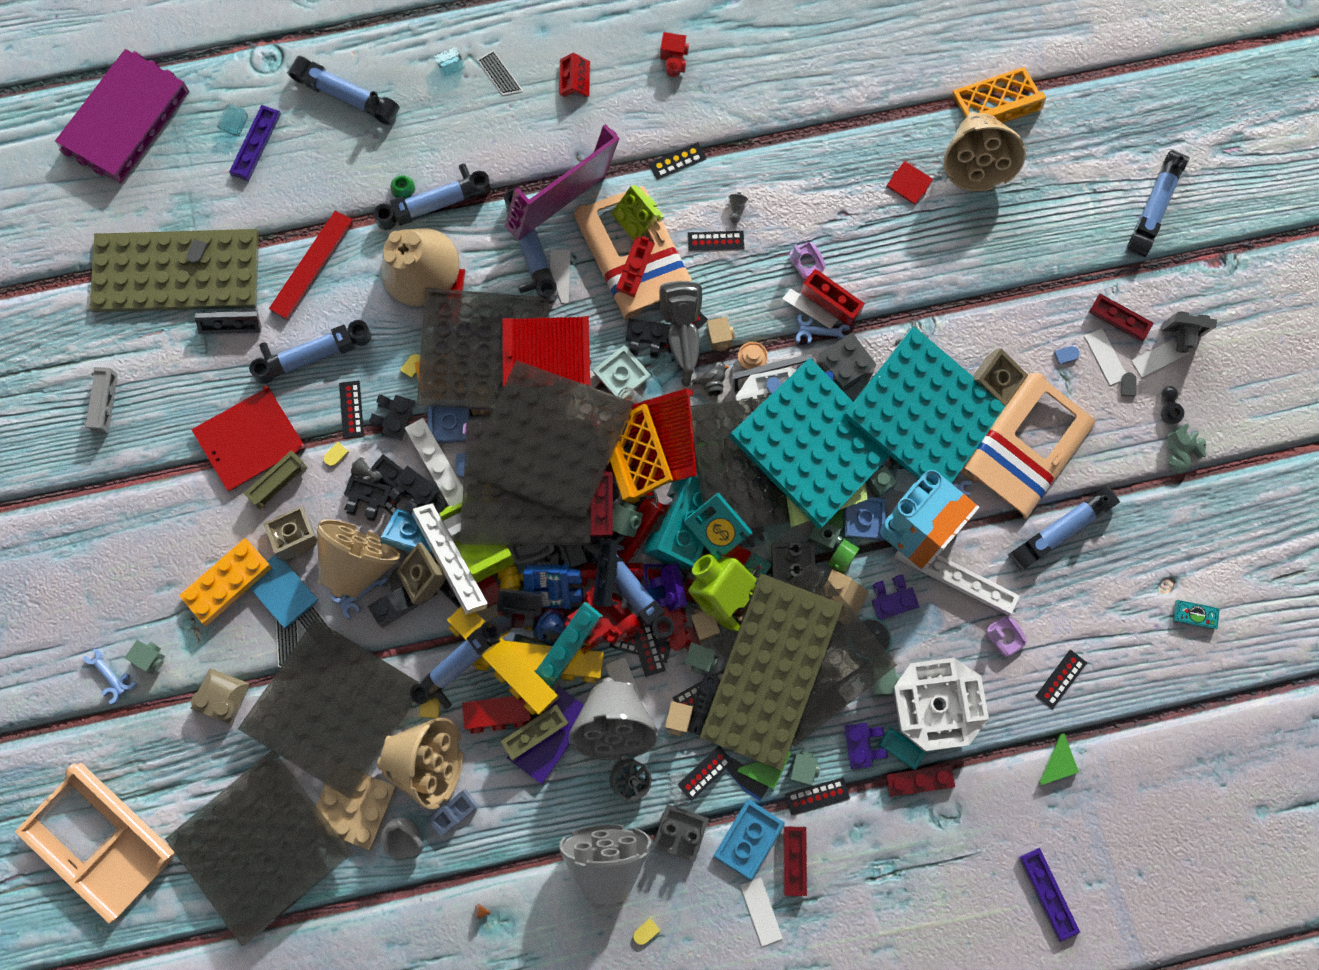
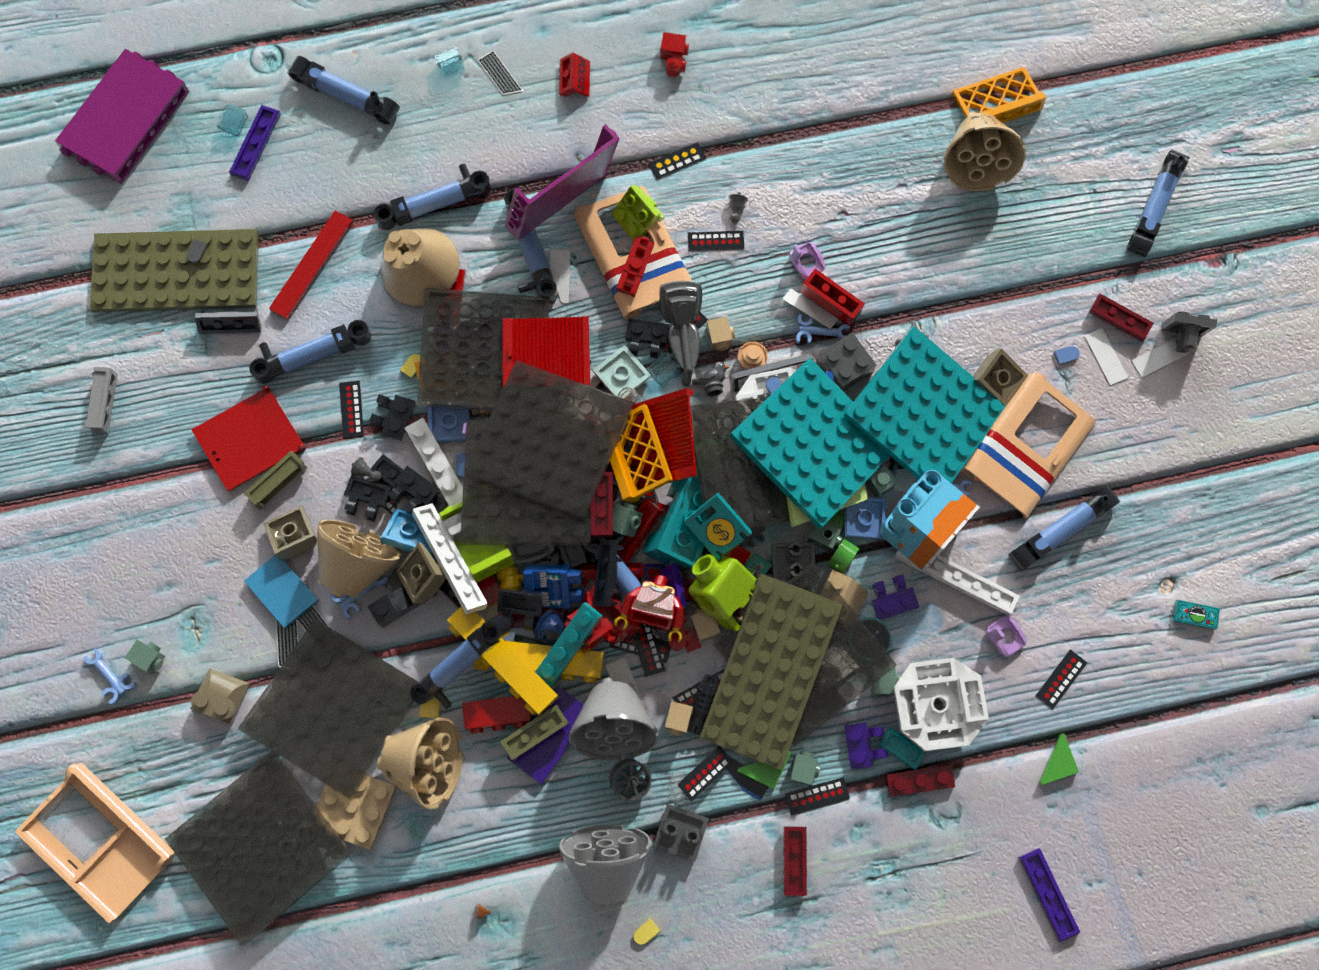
light orange piece [179,538,272,626] -> none
light yellow piece [324,442,349,466] -> none
light grey hair [381,818,423,859] -> none
green plate [390,175,415,199] -> none
sand blue slope [427,789,479,837] -> none
sand green brick [684,642,718,675] -> none
dark azure tile [713,799,785,881] -> none
white sticker [740,878,783,946] -> none
red piece [886,161,933,205] -> none
dark grey piece [1121,372,1137,397] -> none
black plate [1161,386,1184,424] -> none
sand green animal [1167,423,1206,474] -> none
none -> torso [615,575,684,642]

